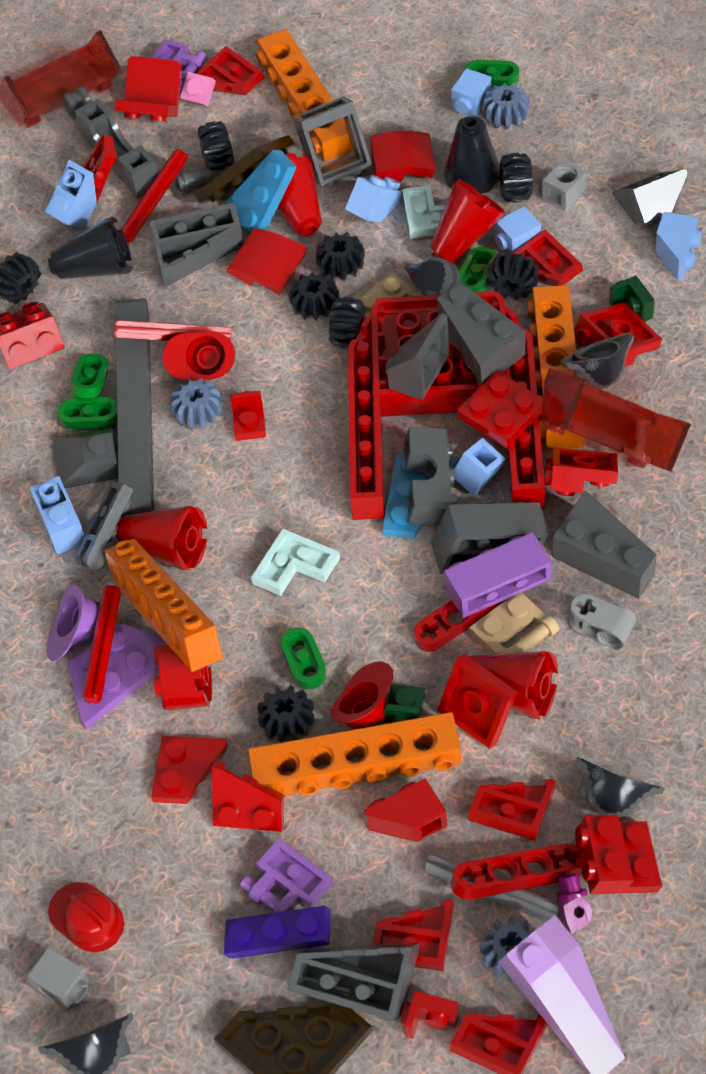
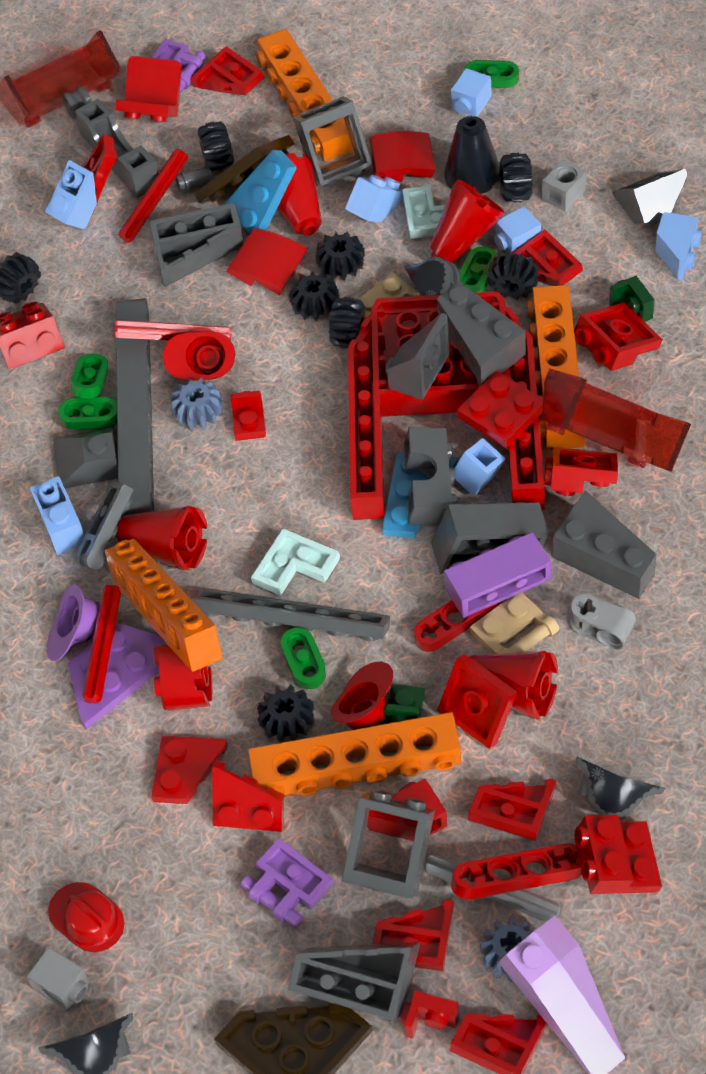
black cone [48,216,132,279] -> none
bright pink plate [180,72,216,107] -> none
dark purple plate [224,905,331,959] -> none
sand blue gear [482,83,530,129] -> none
magenta piece [557,873,592,933] -> none
dark grey hat [560,333,634,389] -> none
none -> dark grey plate [191,588,390,641]
none -> dark grey window [342,789,435,899]

